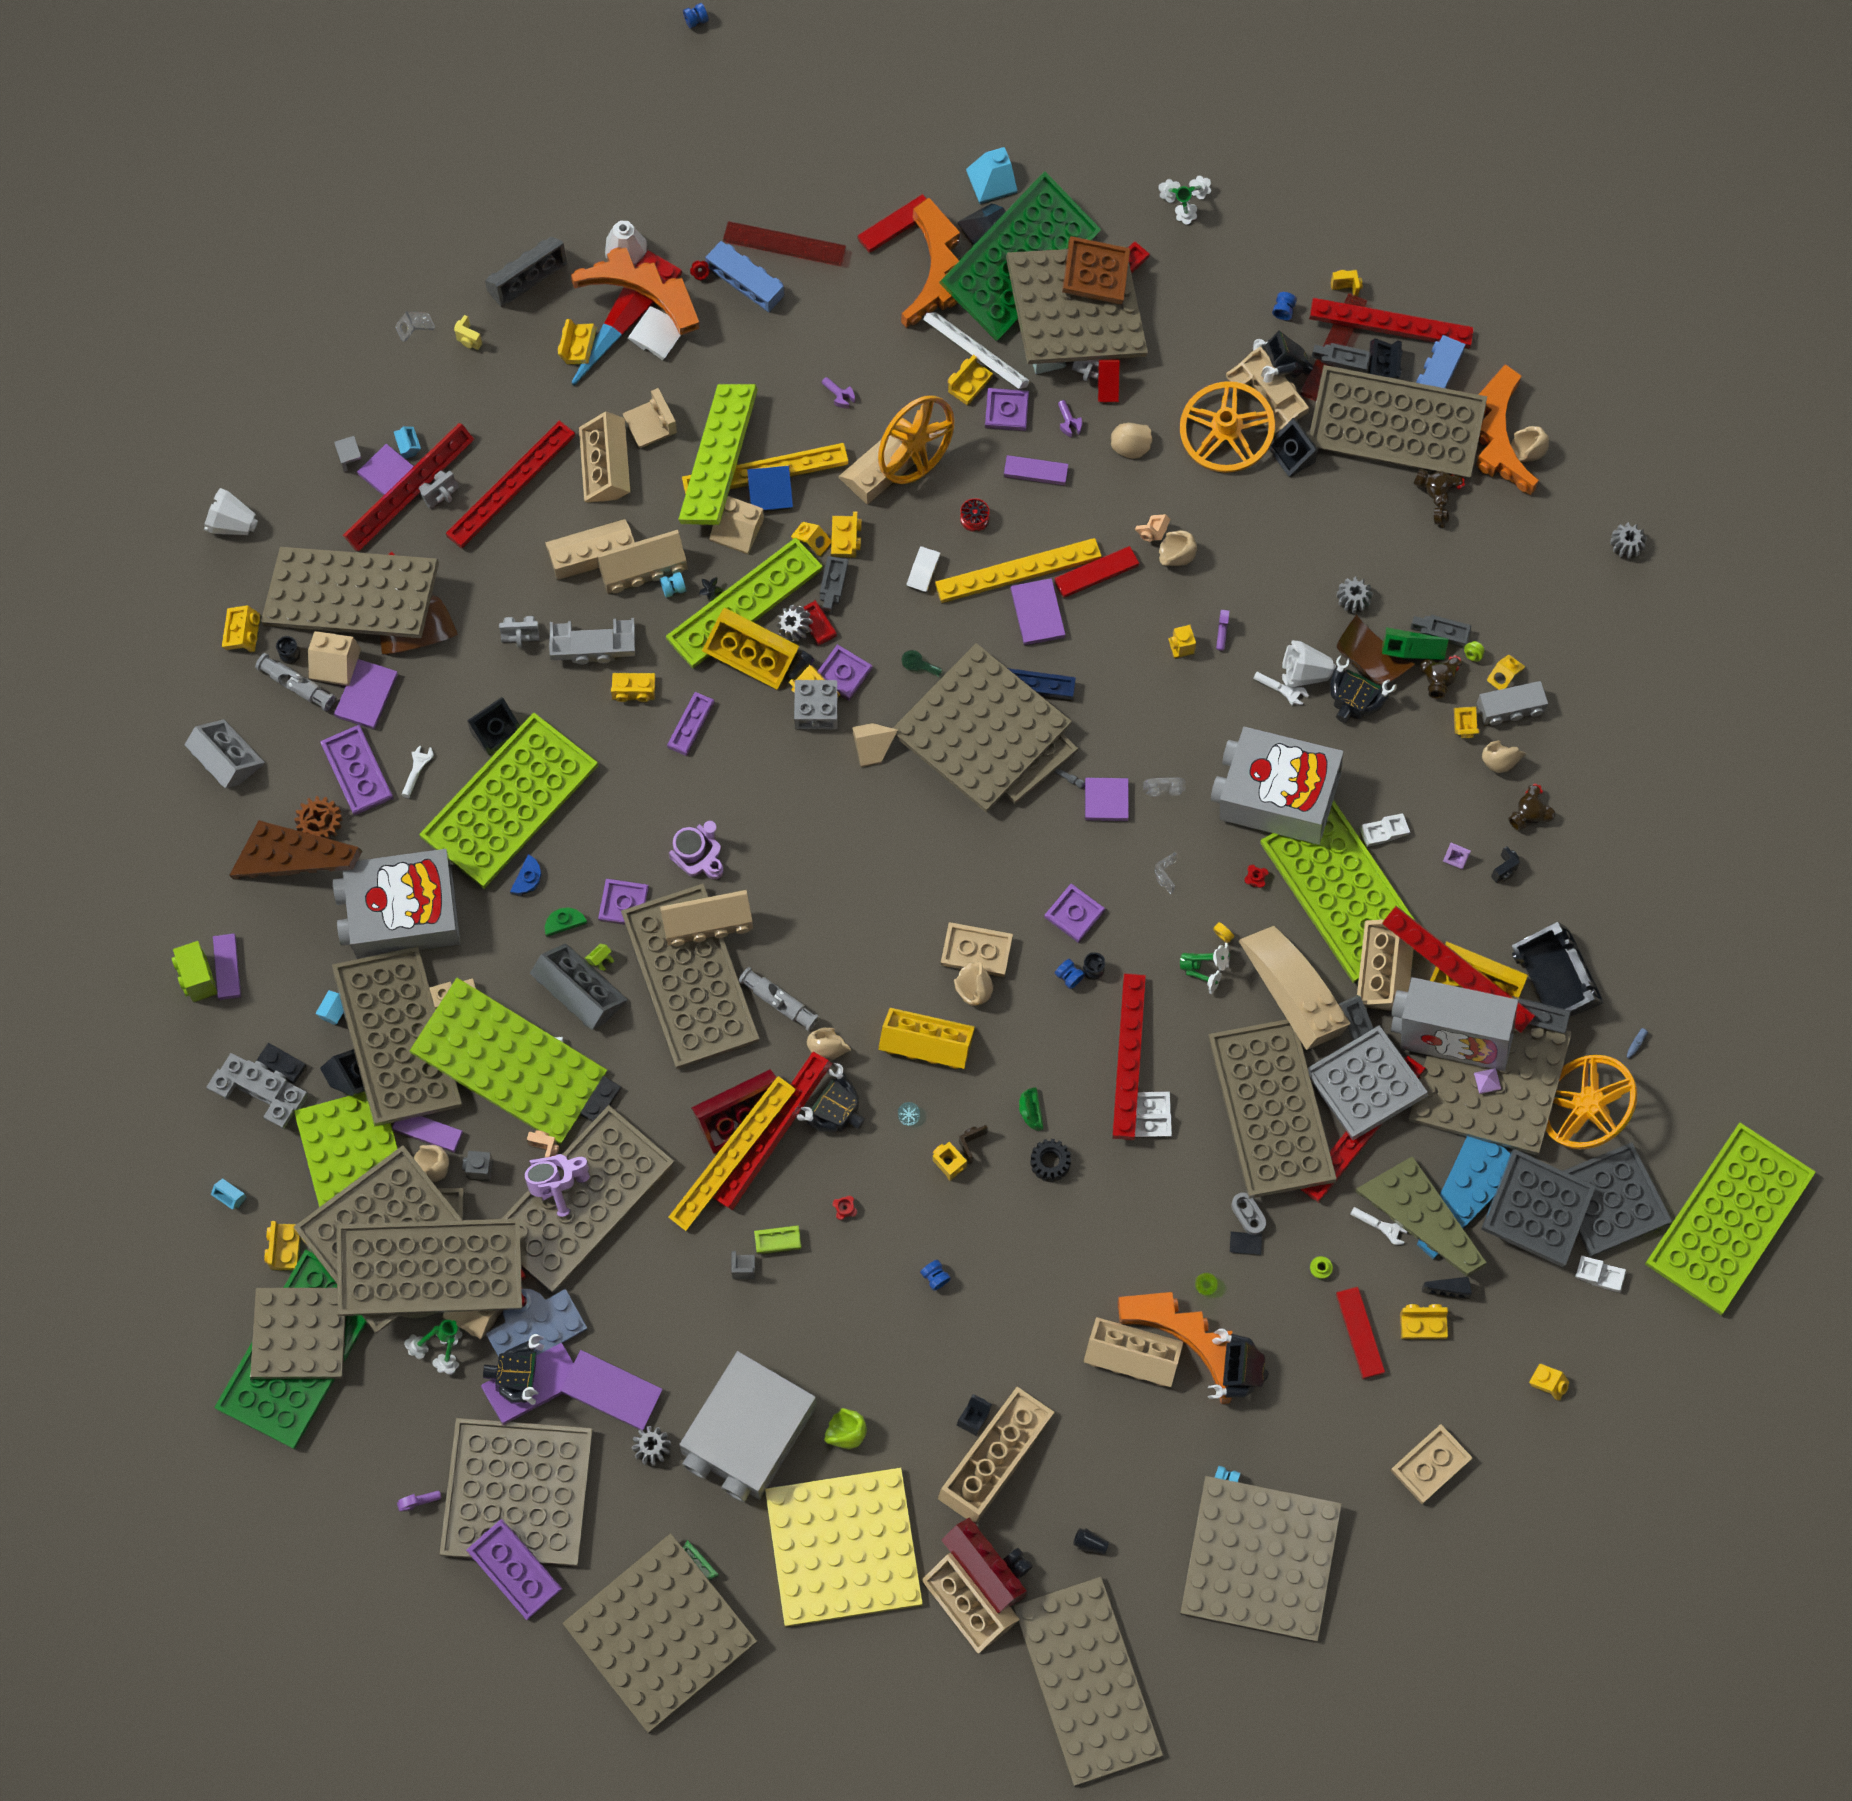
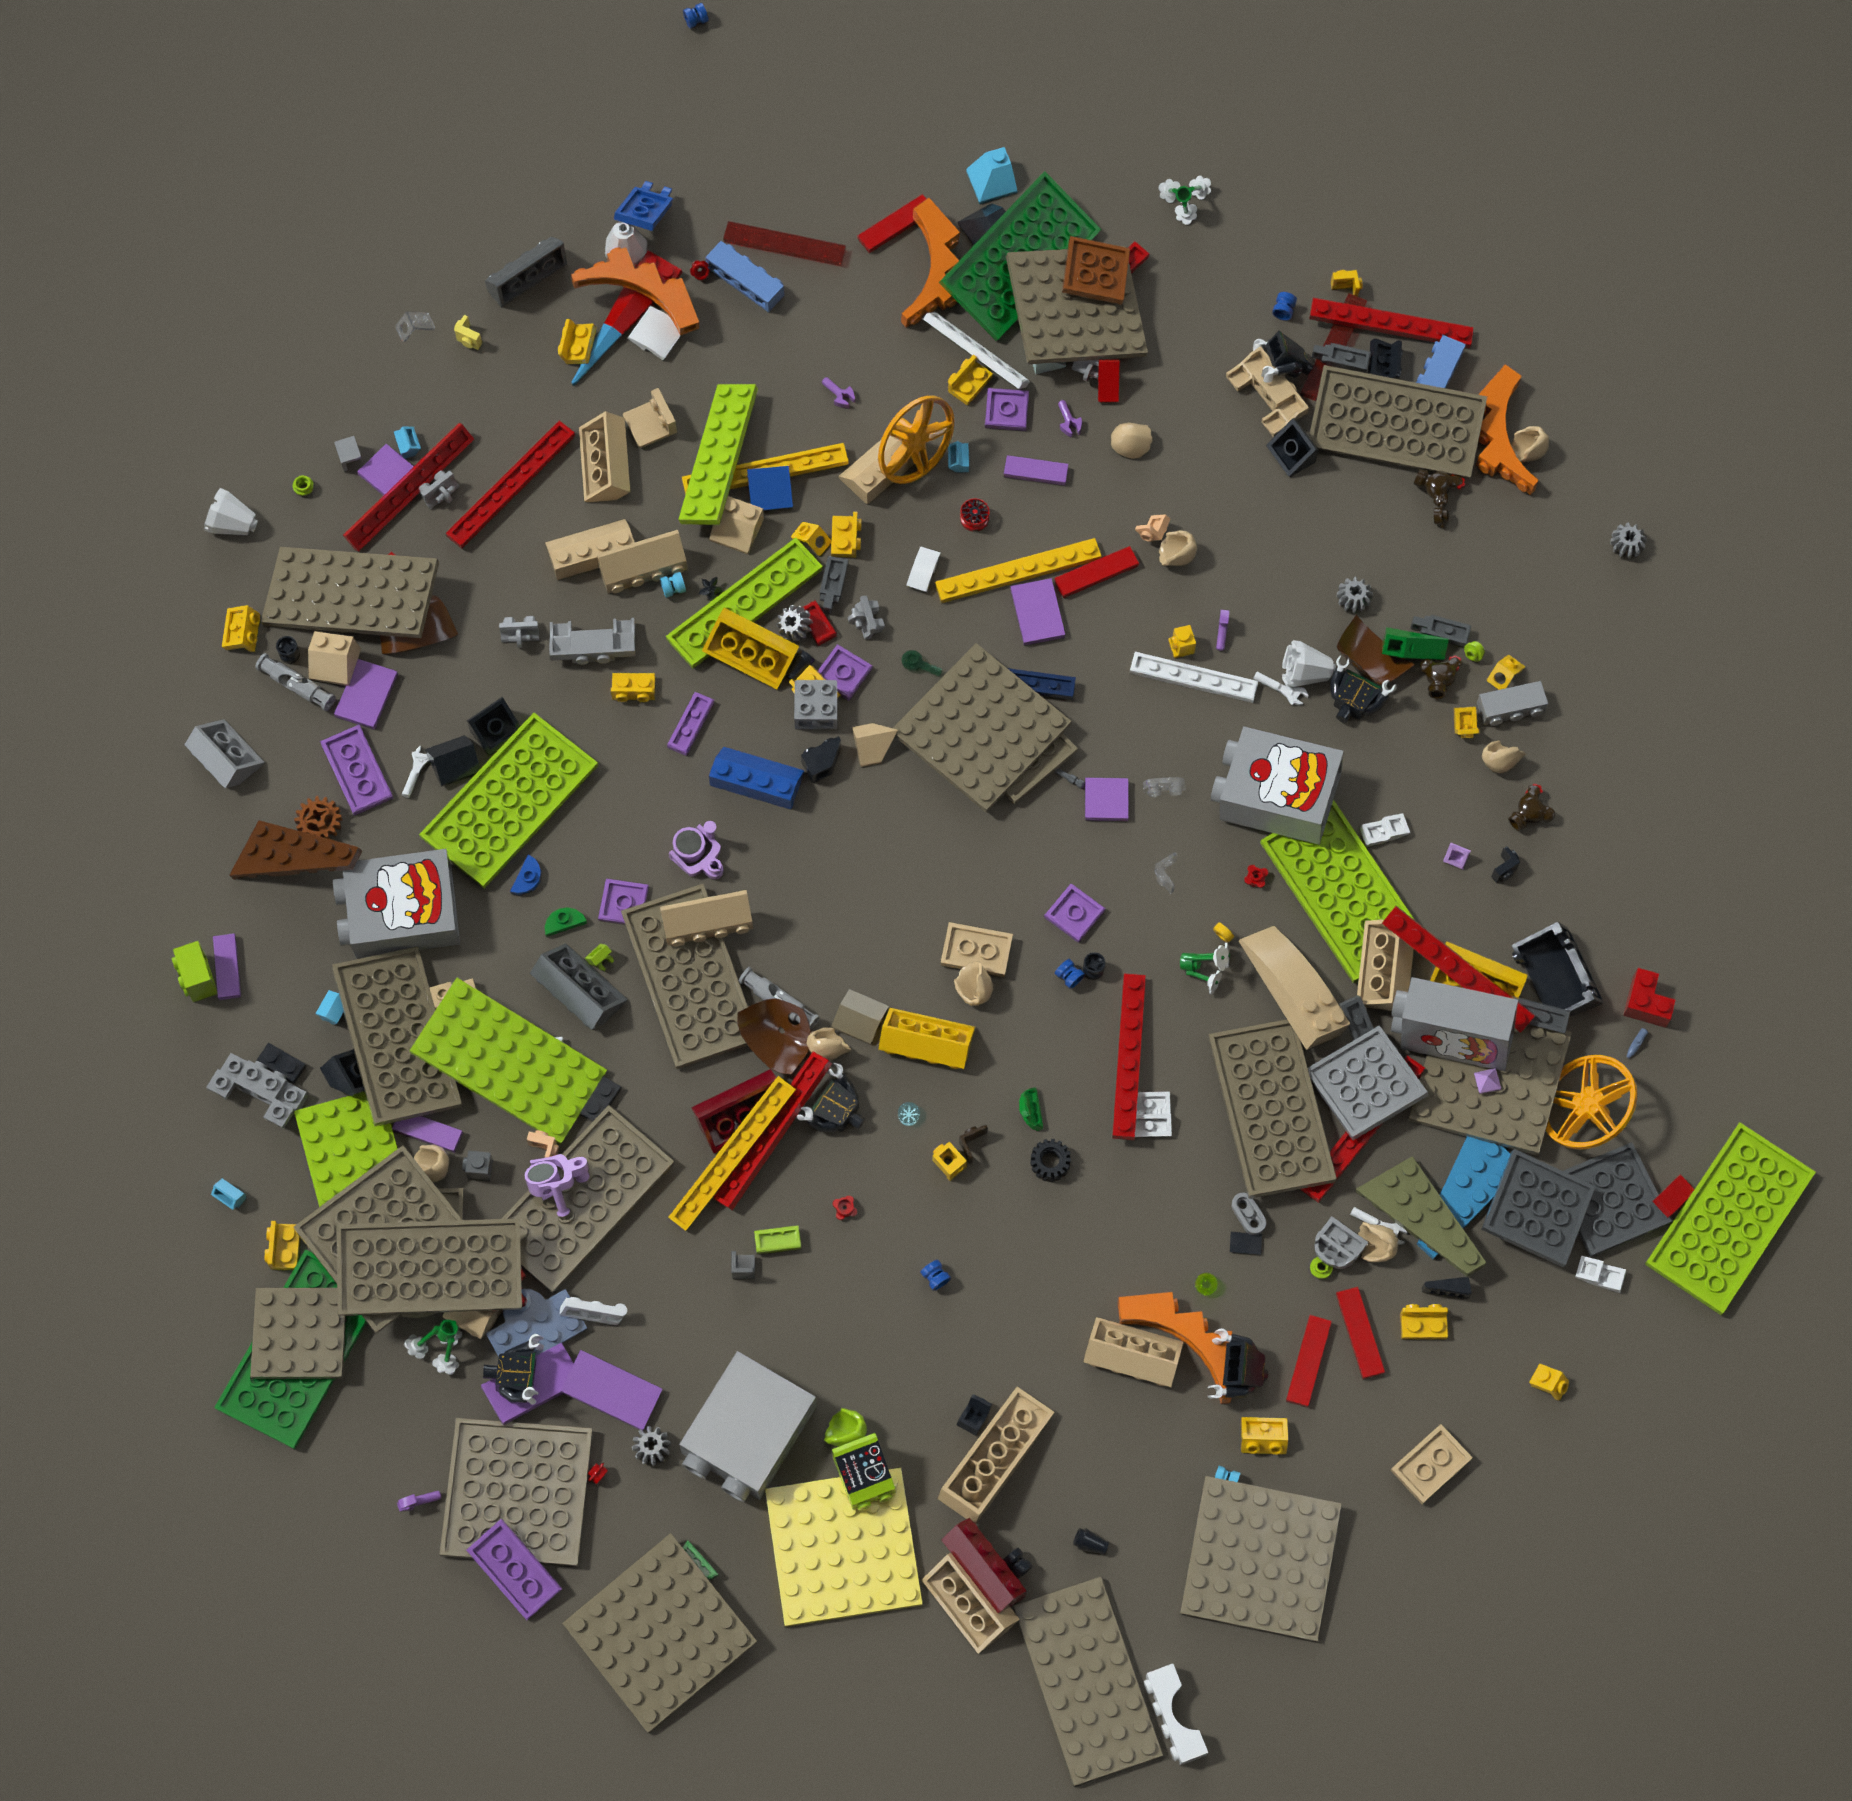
light orange wheel [1180,381,1275,473] -> none
none -> lime plate [293,475,314,496]
none -> black slope [425,735,480,787]
none -> white plate [560,1297,627,1325]
none -> red plate [587,1463,608,1484]
none -> blue tile [614,181,673,231]
none -> blue slope [709,747,805,810]
none -> reddish brown piece [737,998,811,1075]
none -> black slope [801,736,841,783]
none -> dark tan slope [831,989,889,1045]
none -> slope [832,1433,896,1510]
none -> light grey hips [848,596,885,639]
none -> medium azure piece [948,441,969,472]
none -> white tile [1130,652,1258,703]
none -> white arch [1144,1664,1208,1766]
none -> yellow bracket [1241,1417,1288,1455]
none -> red tile [1286,1315,1332,1408]
none -> light grey slope [1314,1216,1368,1269]
none -> tan hair [1358,1222,1398,1262]
none -> red brick [1623,968,1676,1028]
none -> red tile [1652,1174,1695,1218]

